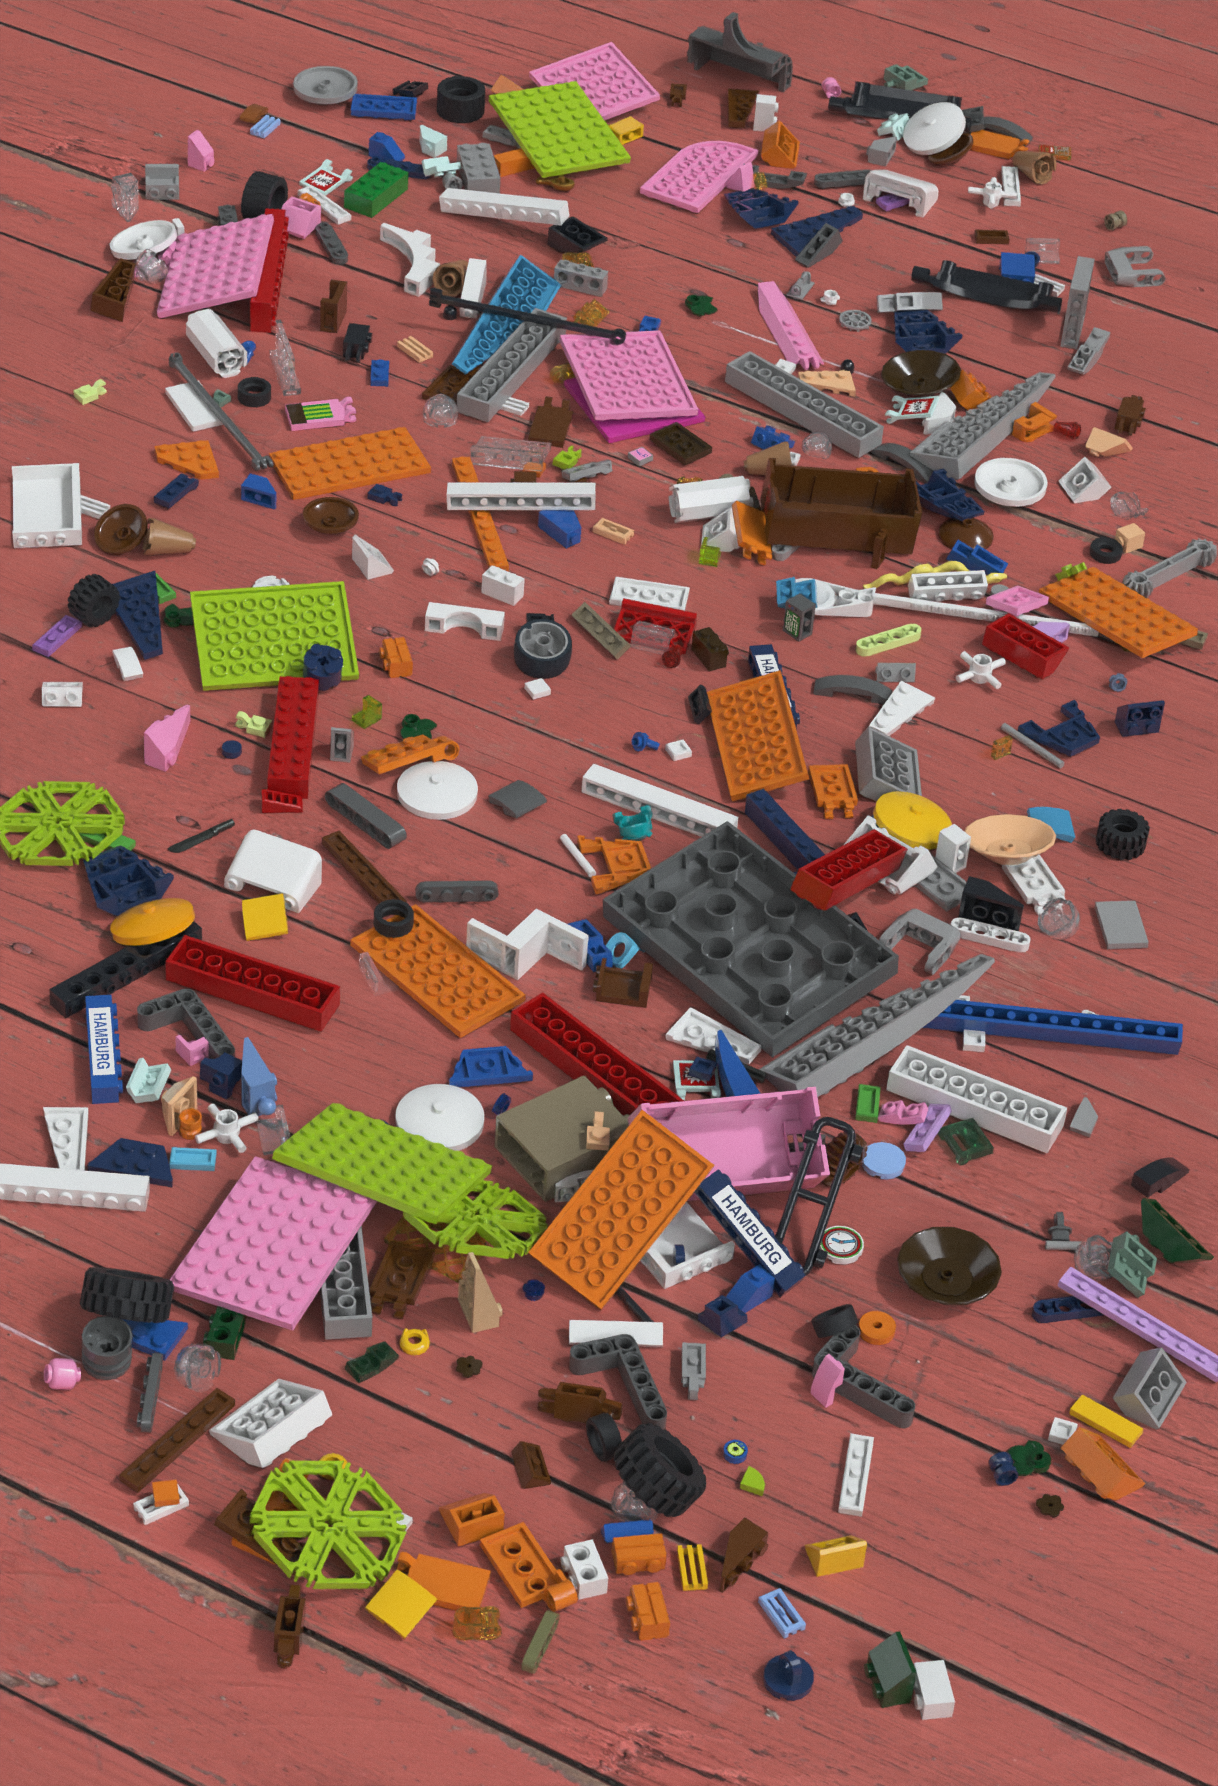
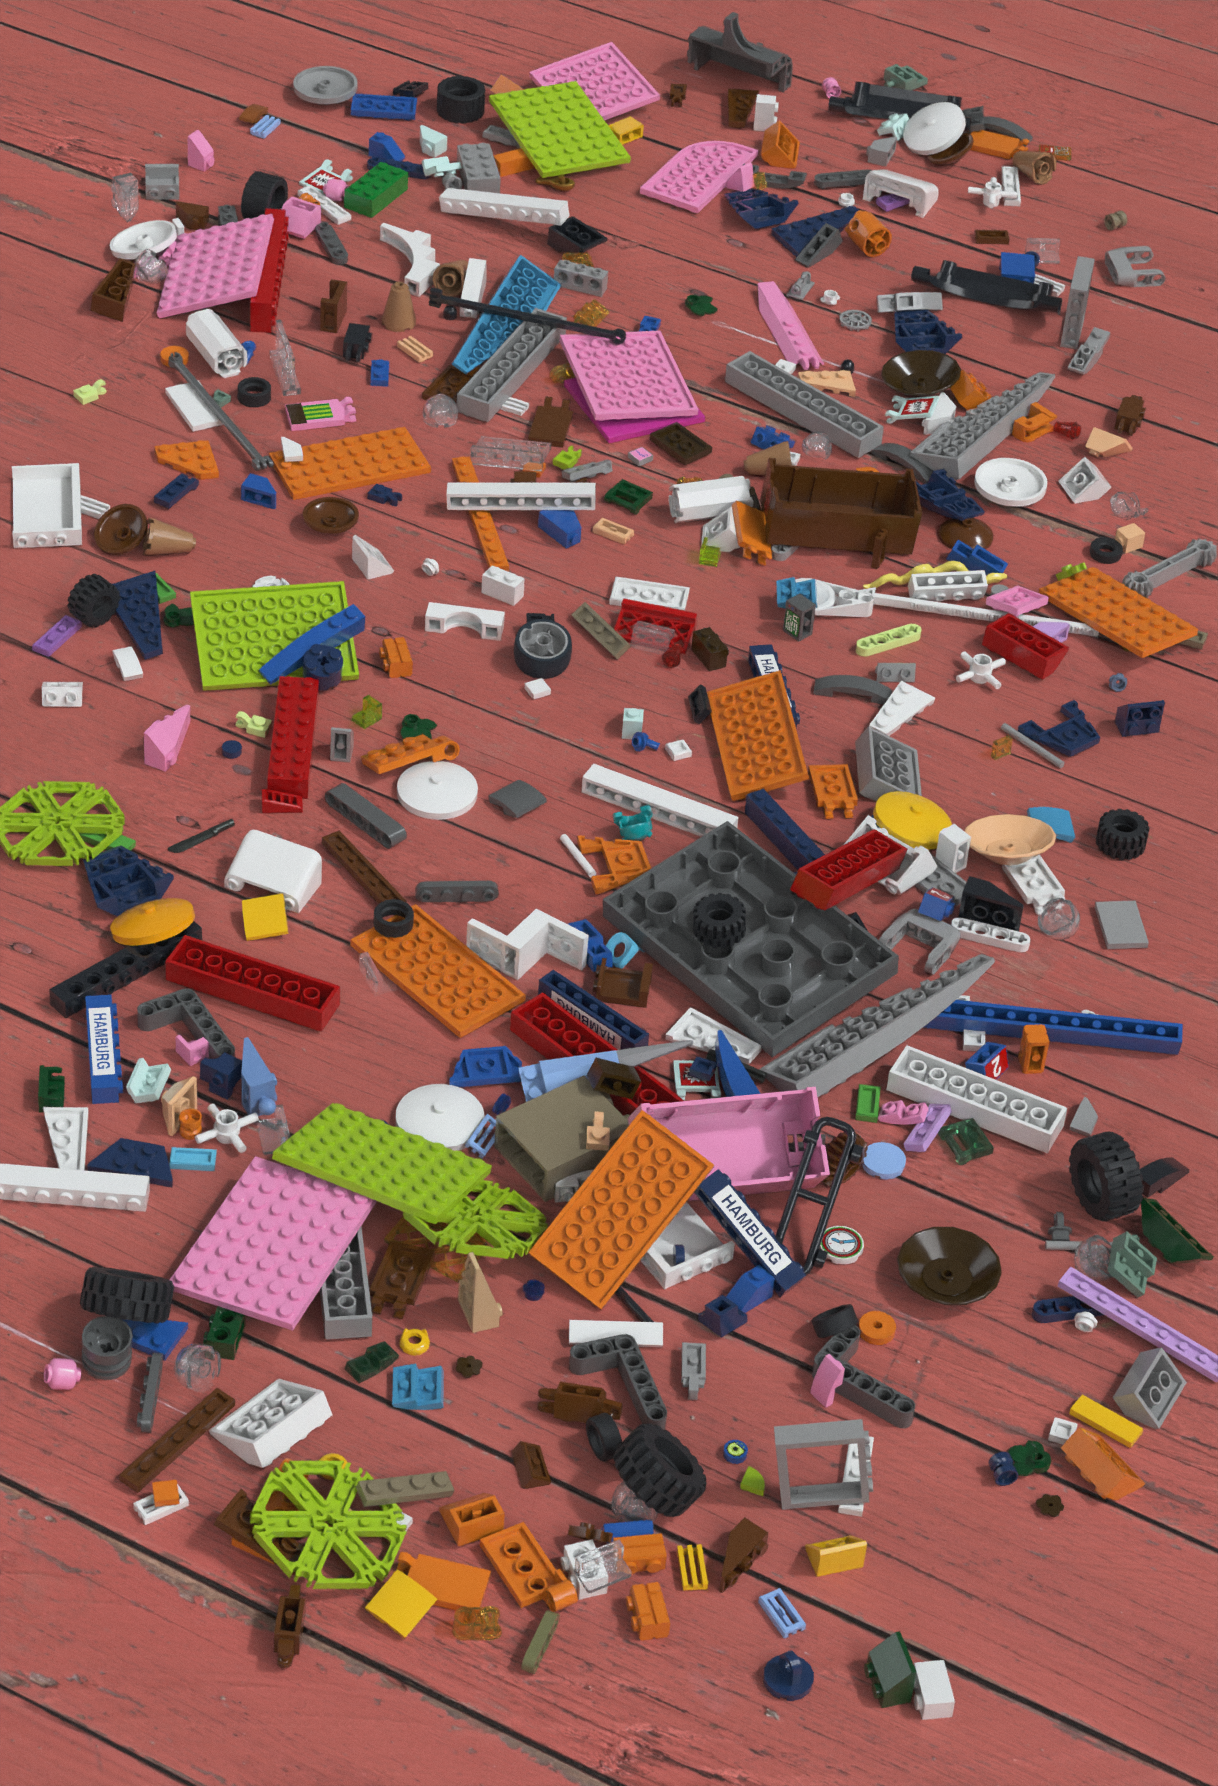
none -> dark green hinge [38,1065,65,1113]
none -> orange piece [160,346,189,367]
none -> reddish brown slope [176,201,209,230]
none -> blue slope [259,604,366,685]
none -> white tile [281,437,303,462]
none -> bright pink head [323,179,348,202]
none -> dark tan plate [356,1471,455,1507]
none -> medium nougat cone [382,282,416,332]
none -> dark azure slope [392,1364,444,1410]
none -> light blue tile [464,1114,496,1159]
none -> light blue plate [518,1040,694,1102]
none -> dark blue brick [538,969,649,1050]
none -> reddish brown plate [568,1522,613,1543]
none -> clear panel [574,1539,632,1594]
none -> dark brown brick [586,1058,642,1099]
none -> dark green plate [604,479,653,515]
none -> light aqua slope [622,708,644,739]
none -> black tyre [693,893,746,949]
none -> light grey window [774,1419,873,1510]
none -> orange cylinder [845,210,892,257]
none -> blue brick [918,887,956,921]
none -> blue brick [965,1042,1009,1080]
none -> orange brick [1018,1024,1050,1074]
none -> black tyre [1069,1131,1144,1221]
none -> white plate [1074,1312,1098,1332]

